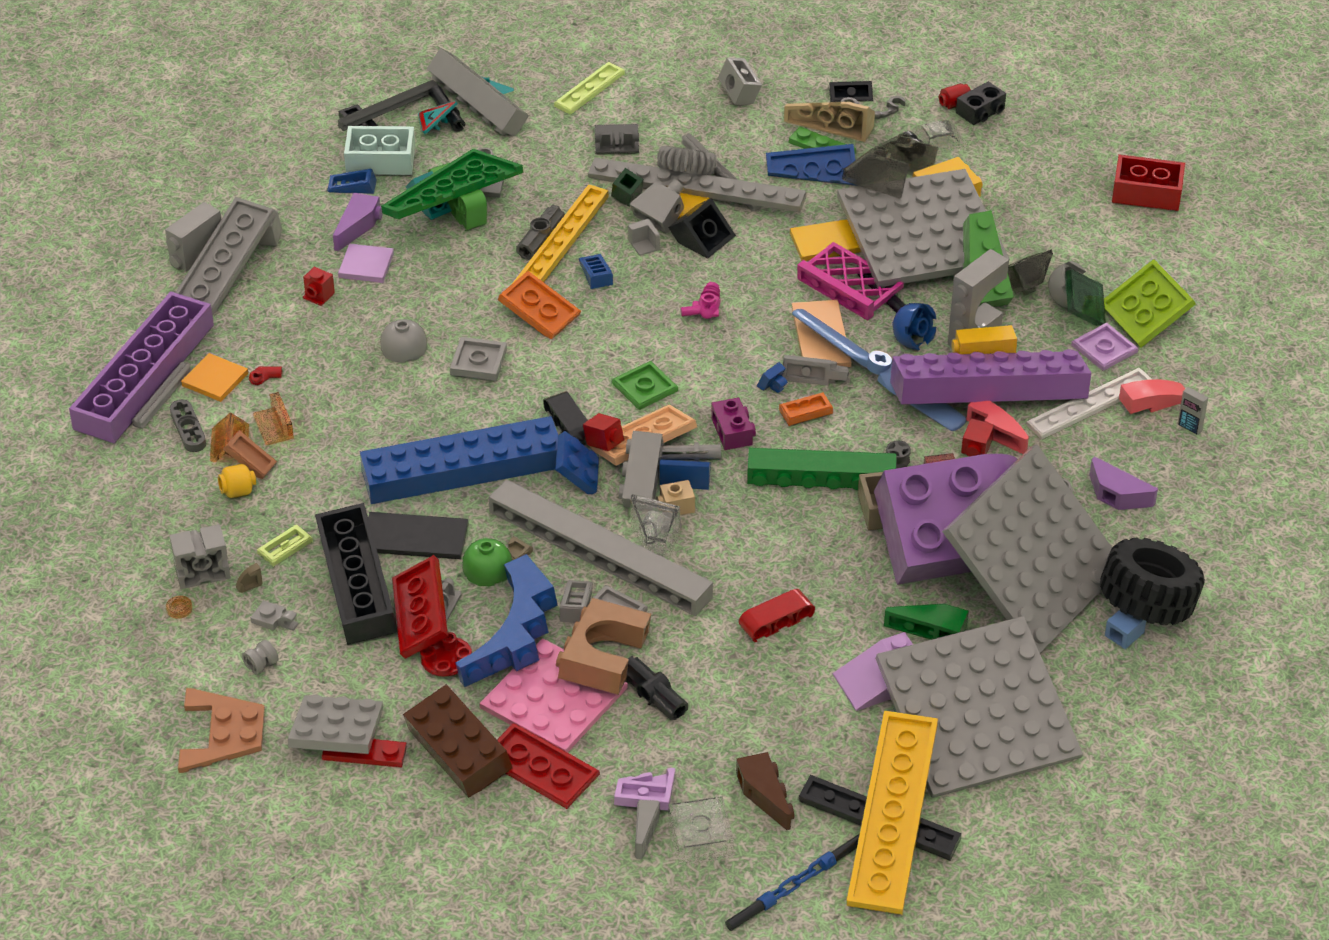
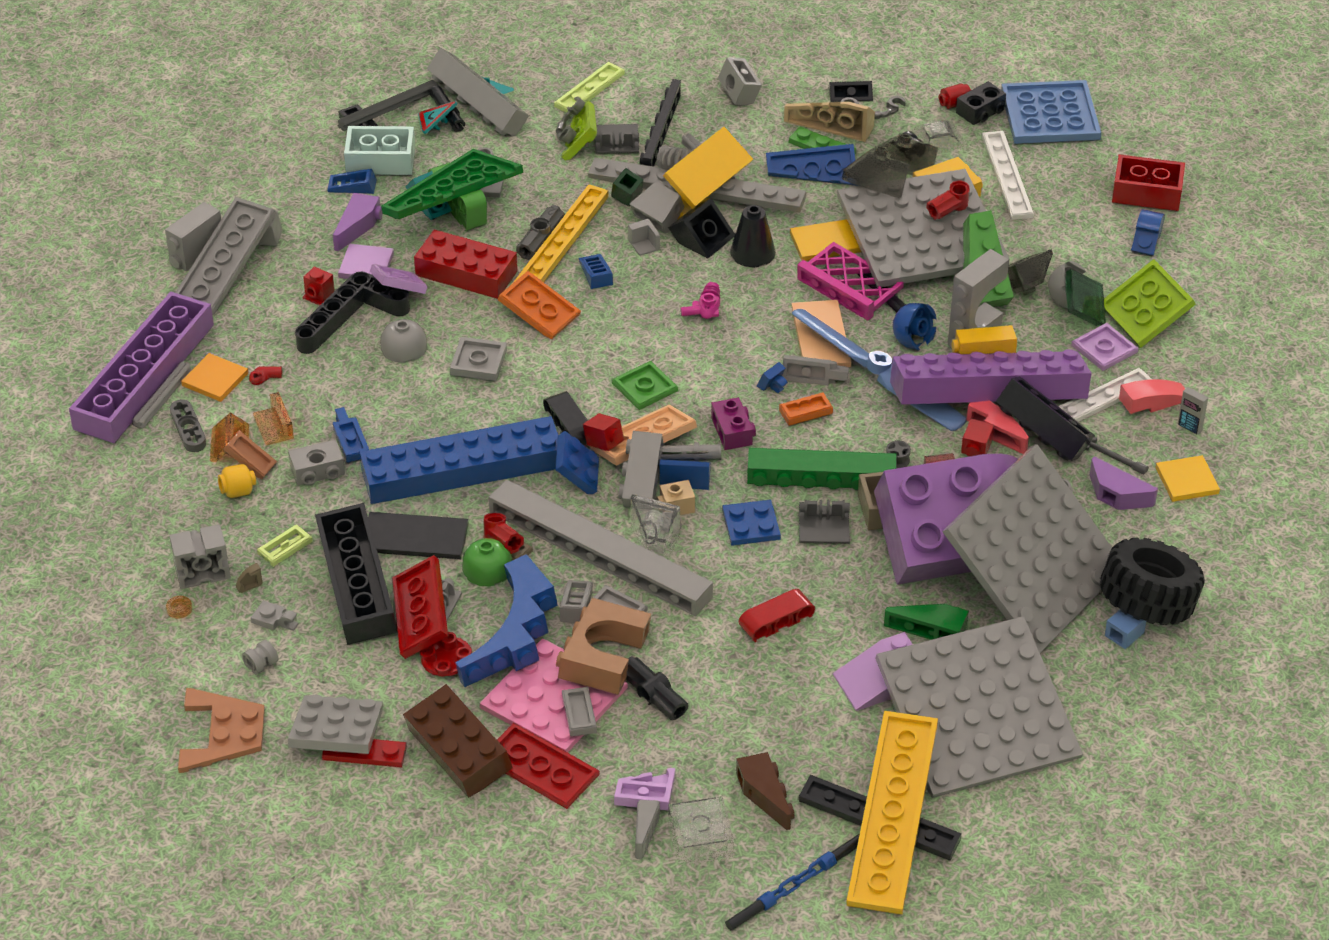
none -> light grey brick [288,439,345,486]
none -> black beam [295,271,410,354]
none -> blue hinge [333,407,369,463]
none -> lavender tile [370,264,427,294]
none -> red brick [414,229,518,299]
none -> red piece [484,513,524,554]
none -> flat silver piece [556,96,585,144]
none -> lime wing [561,101,597,160]
none -> light grey tile [562,687,597,737]
none -> black plate [640,79,681,167]
none -> yellow tile [663,126,753,209]
none -> blue plate [722,499,781,546]
none -> black cone [730,205,776,268]
none -> dark grey hinge [799,500,850,544]
none -> red piece [926,181,970,220]
none -> white tile [982,131,1034,220]
none -> black brick [996,376,1095,461]
none -> medium blue plate [1001,80,1101,144]
none -> dark grey piece [1086,437,1149,475]
none -> blue brick [1131,209,1165,256]
none -> yellow tile [1156,455,1220,502]

